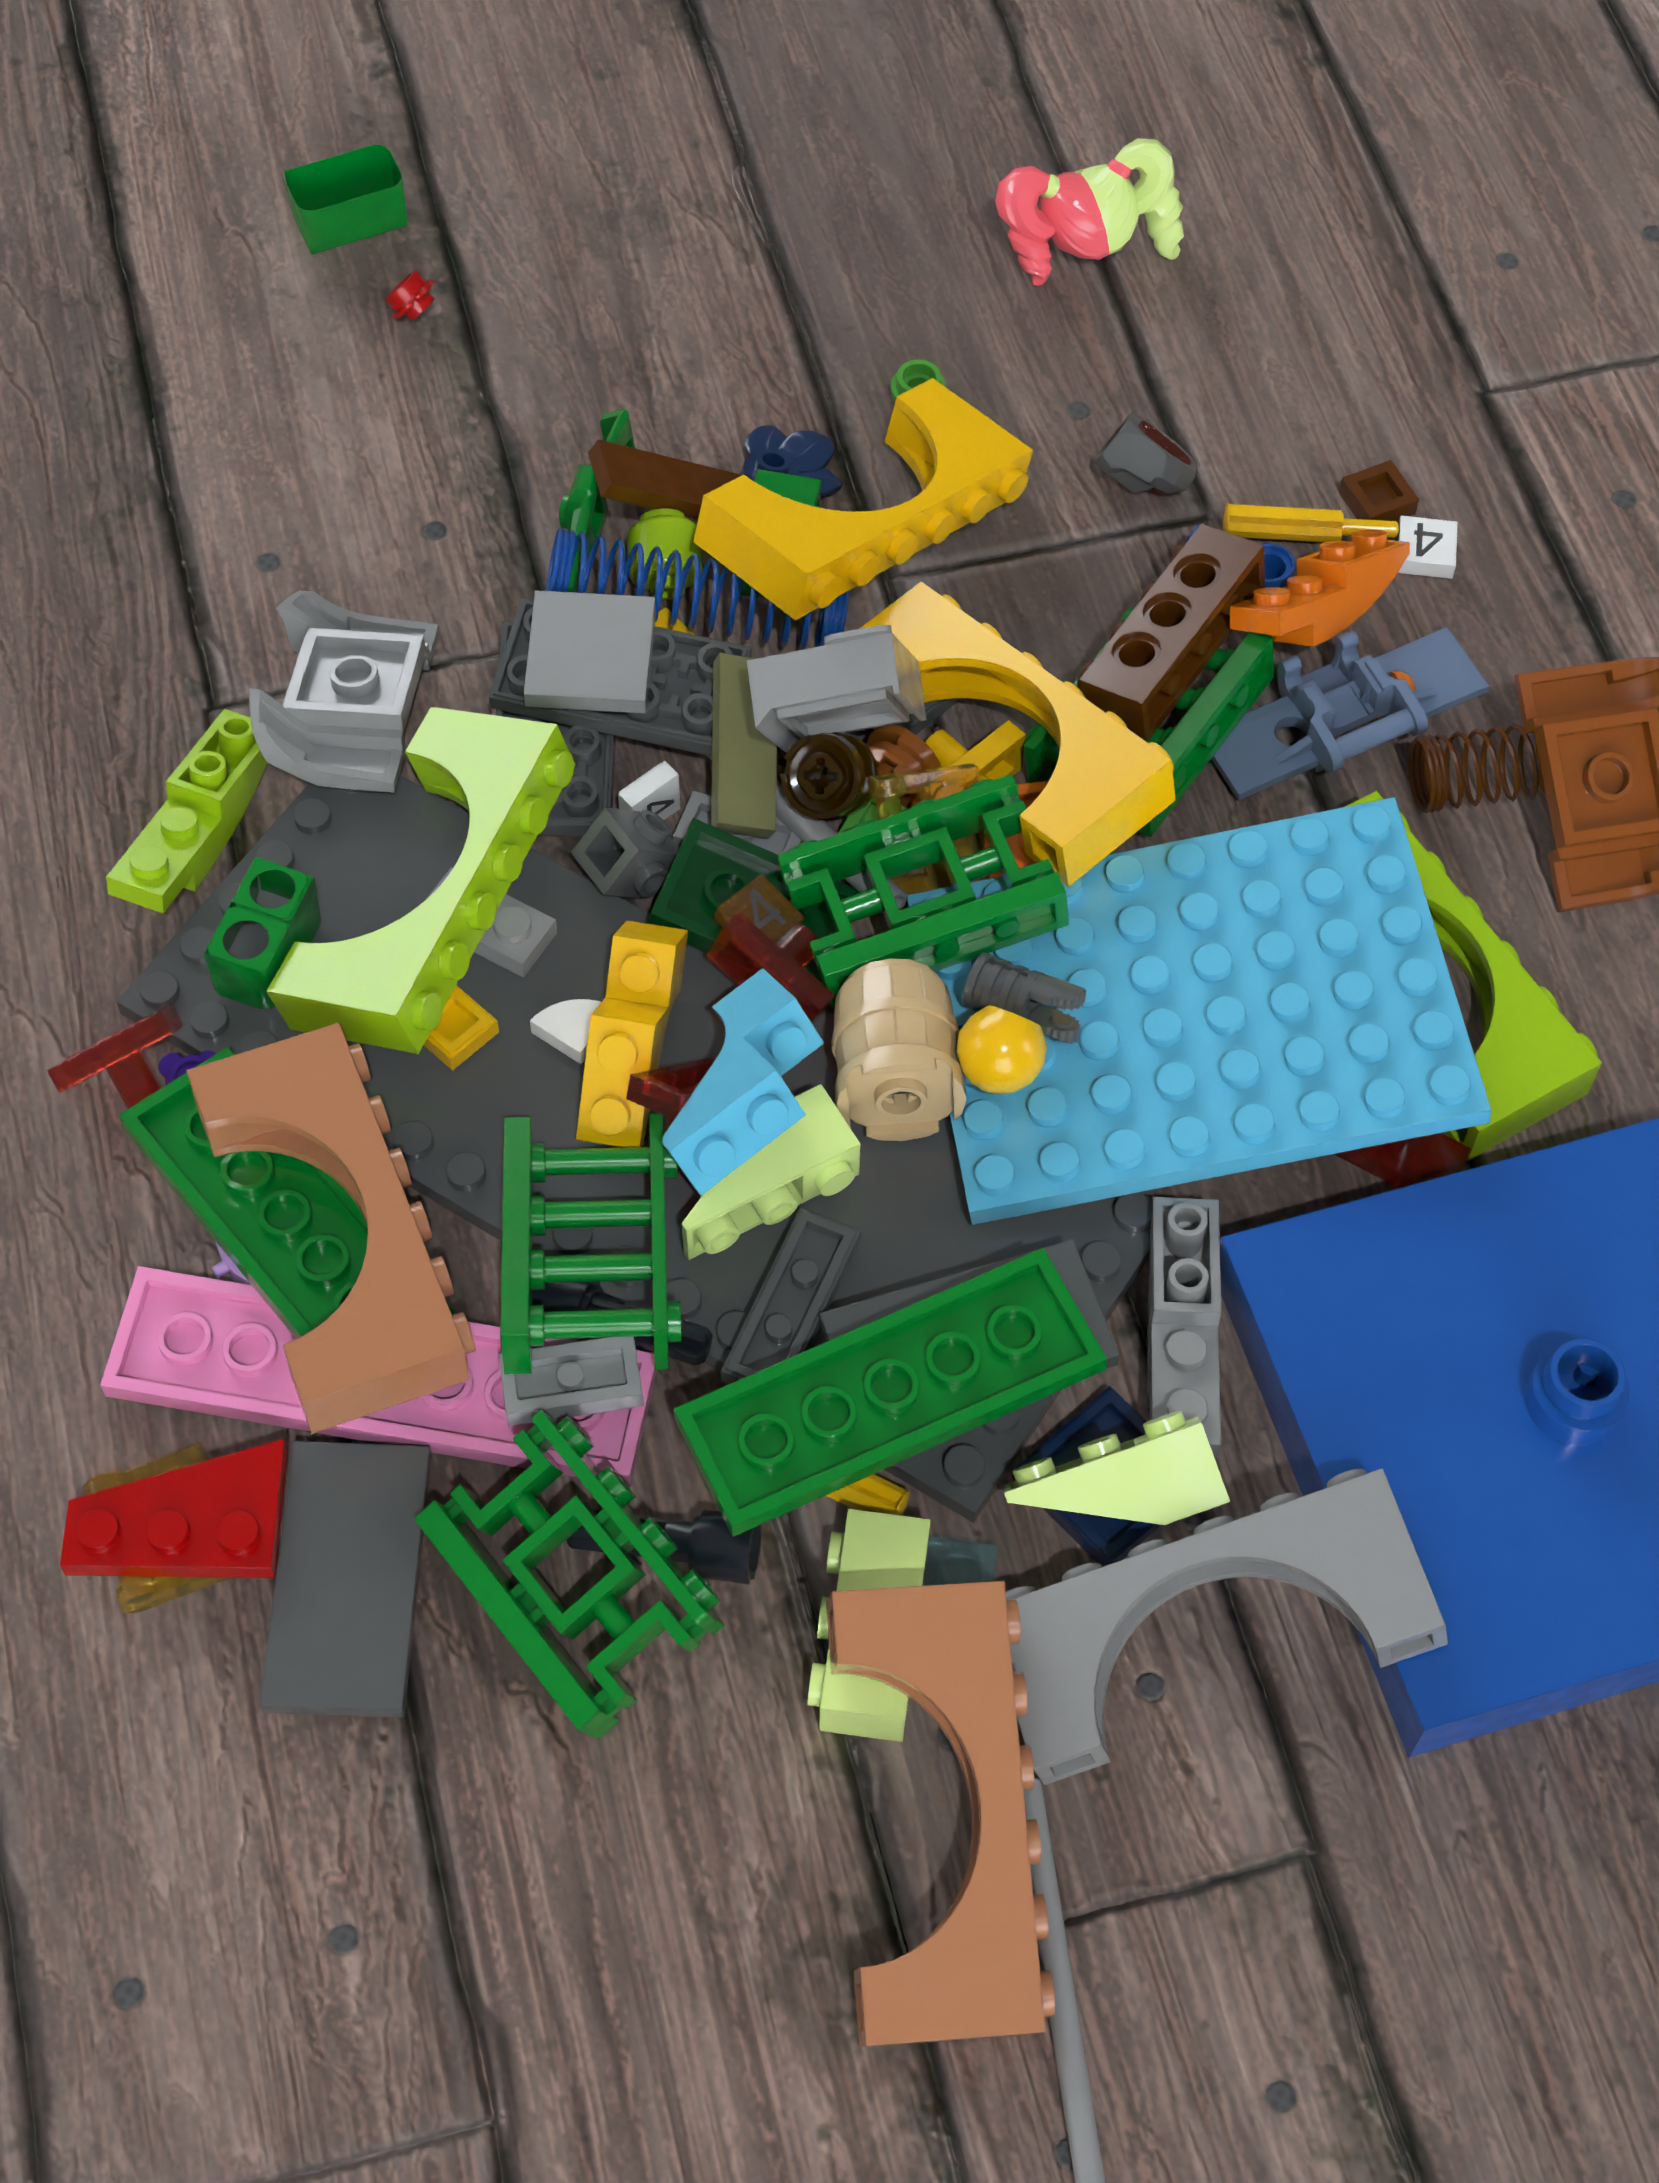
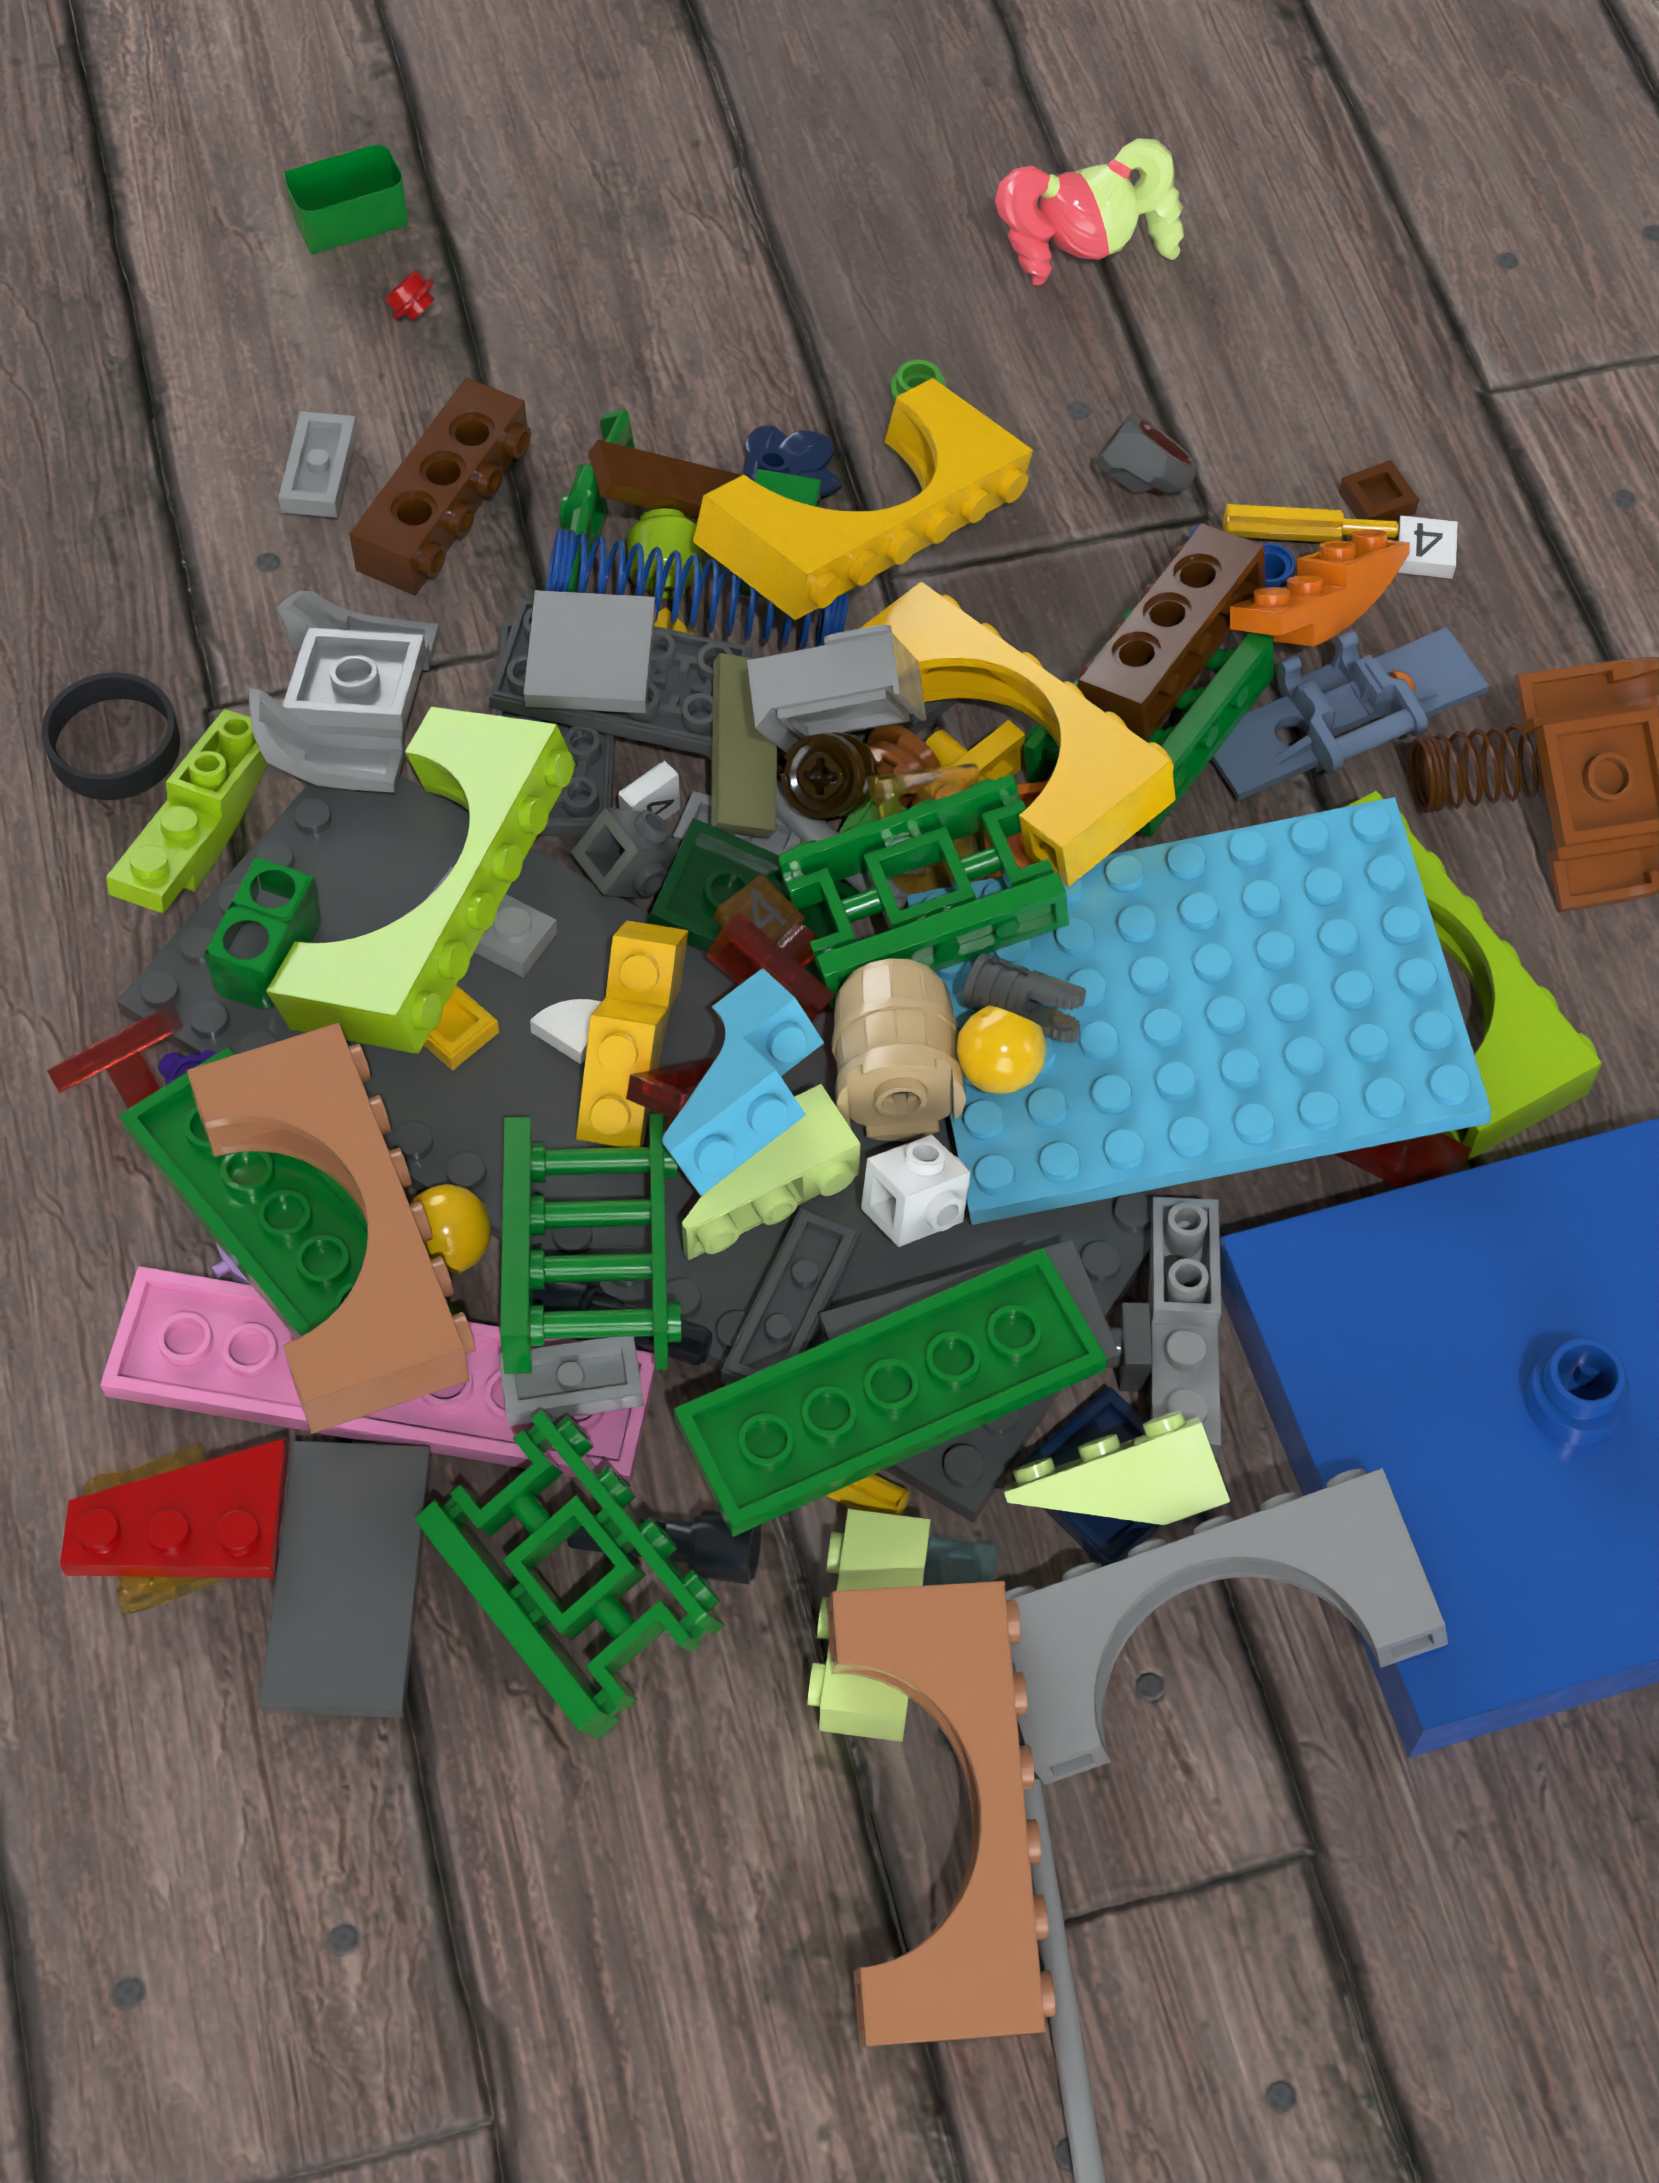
none -> black tyre [41,672,181,800]
none -> light grey plate [278,411,358,518]
none -> reddish brown brick [349,377,531,596]
none -> yellow piece [409,1183,493,1274]
none -> white brick [861,1135,970,1247]
none -> dark grey plate [1109,1303,1152,1392]

